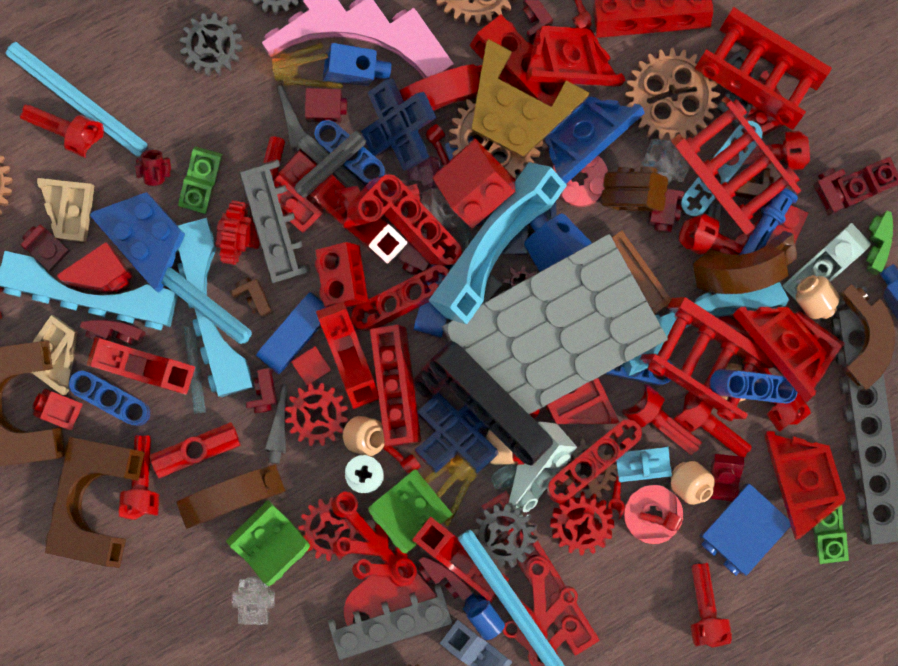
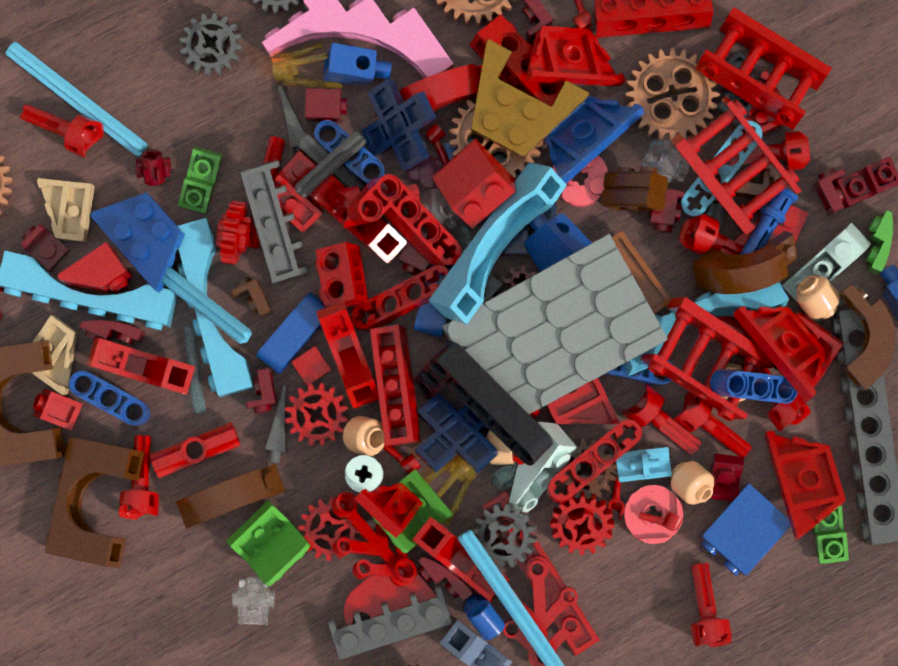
none -> red wing [354,483,423,538]

